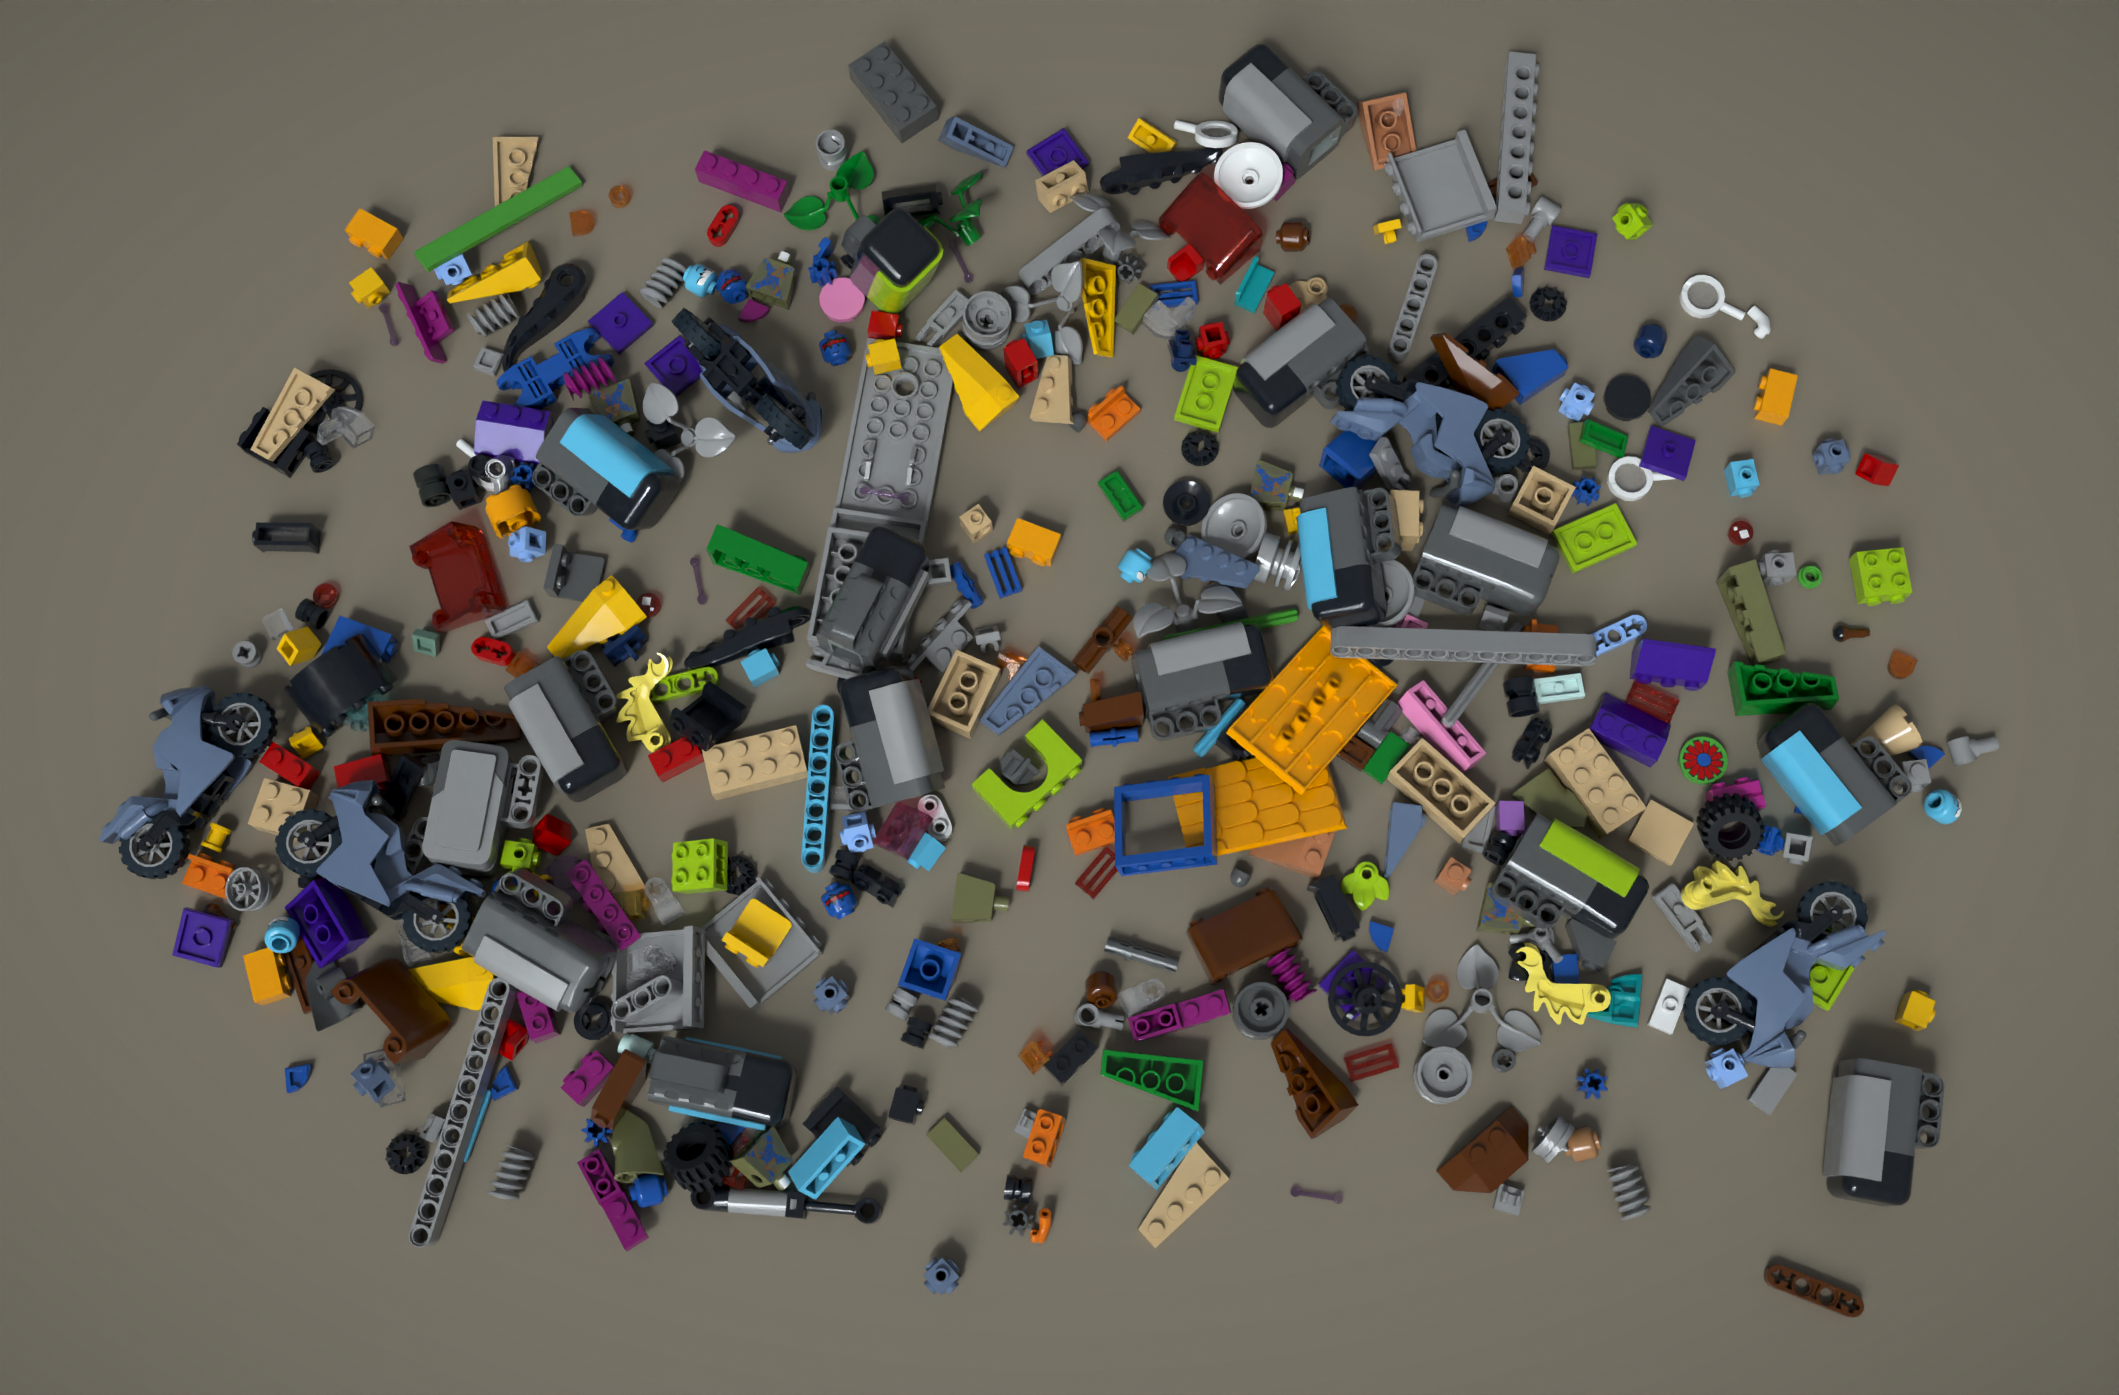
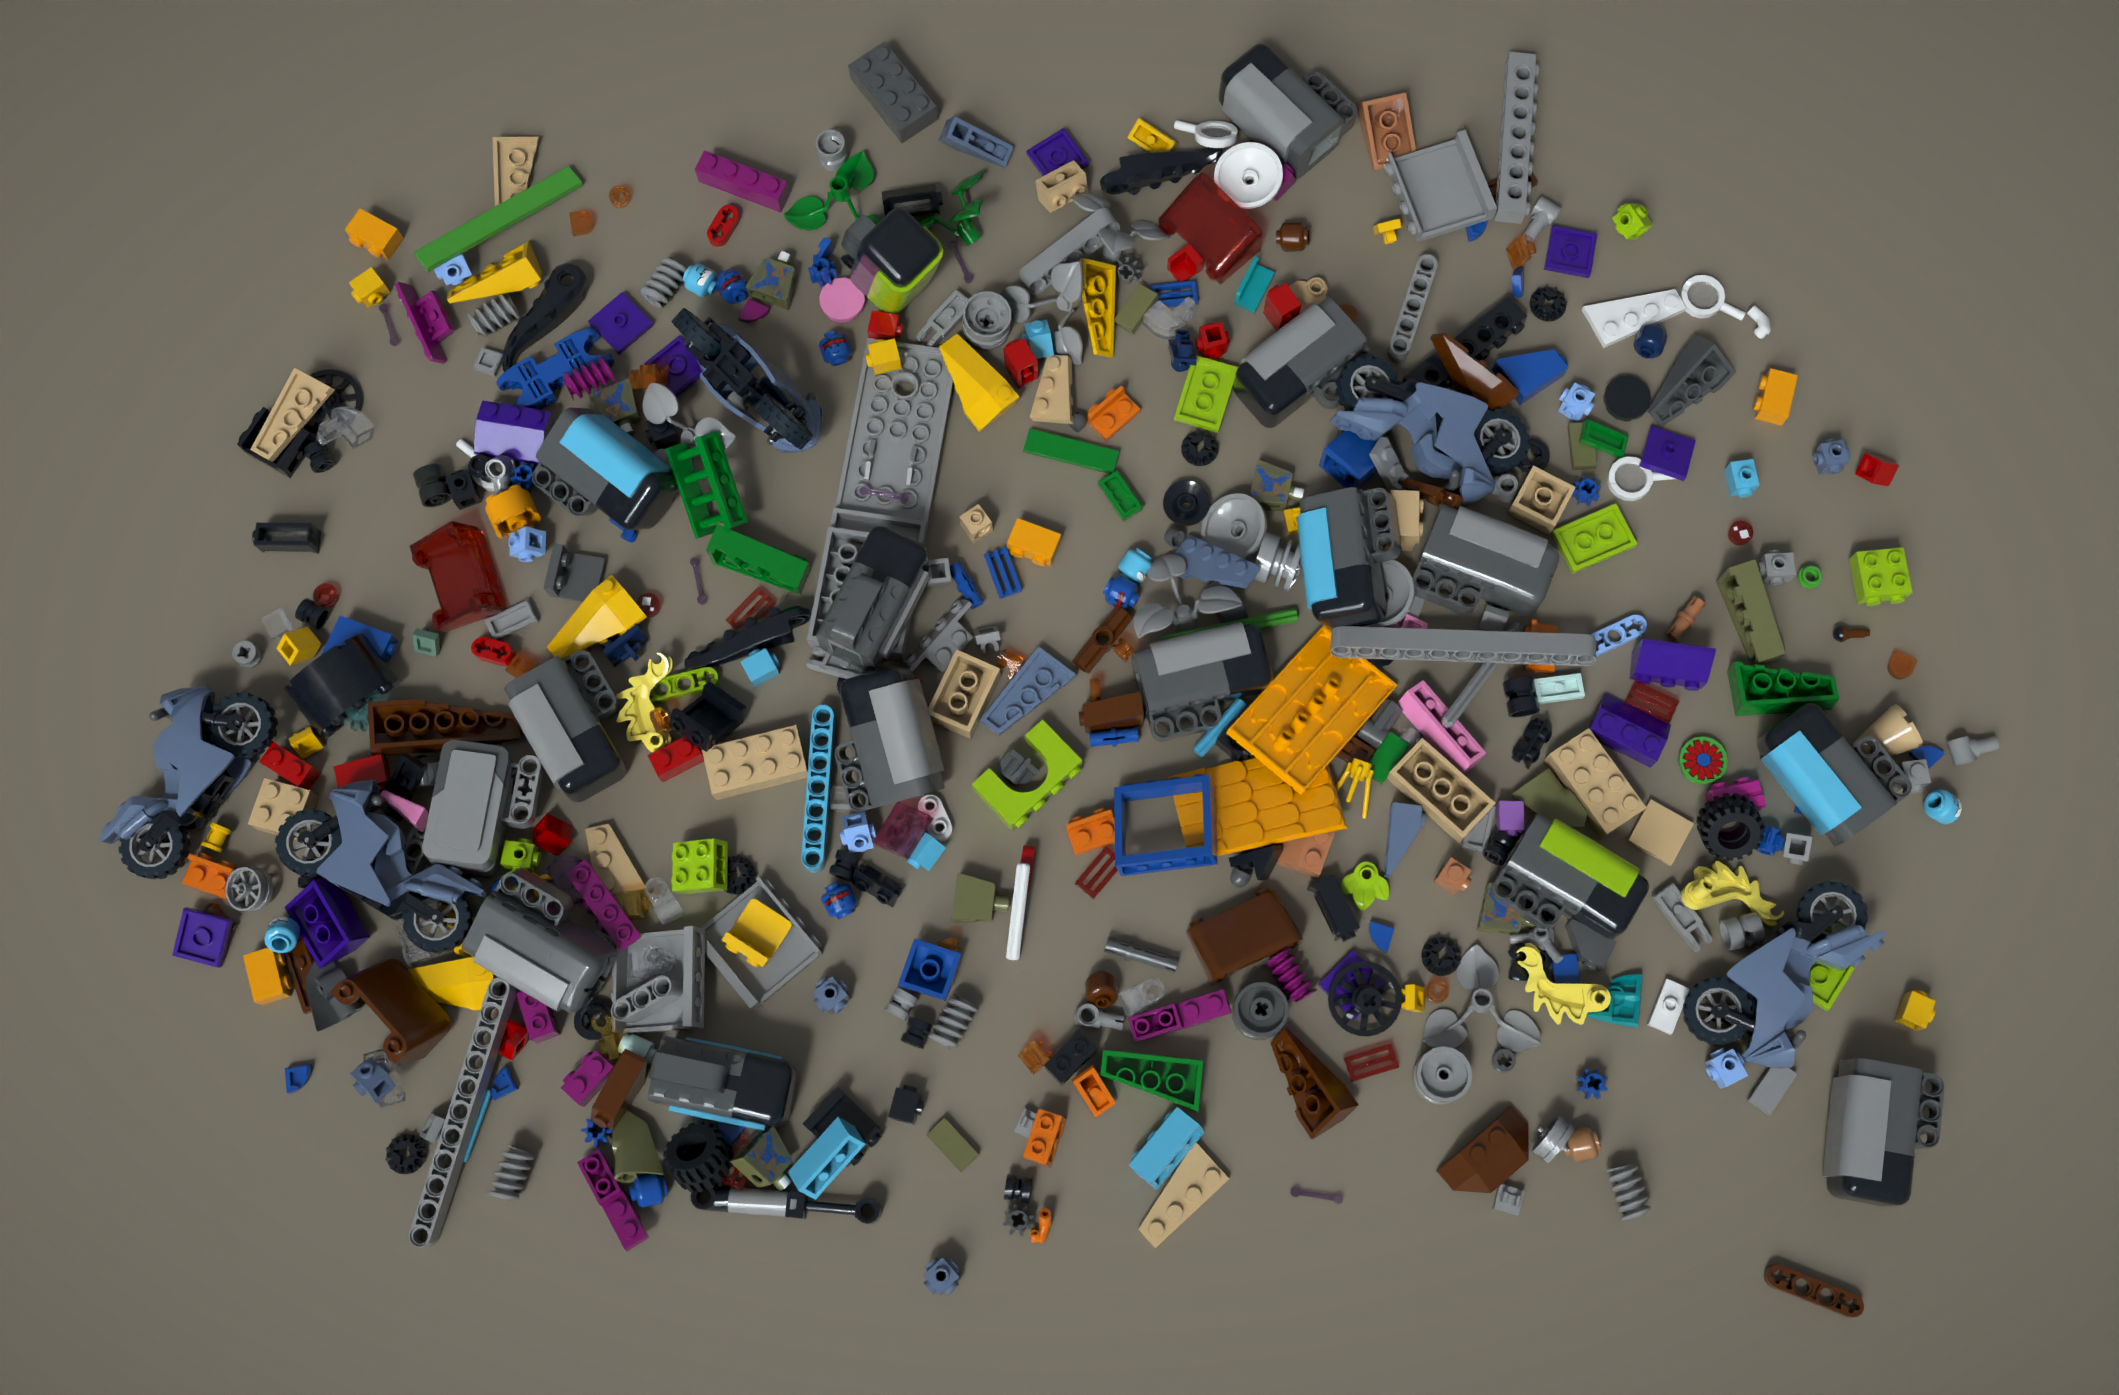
none -> bright pink slope [380,790,429,832]
none -> clear yellow plate [591,1014,620,1060]
none -> clear orange brick [630,364,668,390]
none -> clear orange tile [649,707,673,733]
none -> green fence [665,431,748,539]
none -> white axle [1006,863,1030,960]
none -> green tile [1023,428,1119,474]
none -> orange slope [1071,1066,1116,1118]
none -> blue head [1103,575,1140,610]
none -> black slope [1229,845,1283,881]
none -> yellow plant [1335,758,1374,819]
none -> reddish brown hinge [1402,478,1463,509]
none -> black gear [1421,936,1461,976]
none -> white wing [1582,289,1686,348]
none -> nougat pin [1665,596,1706,642]
none -> light grey wheel [1719,912,1765,951]

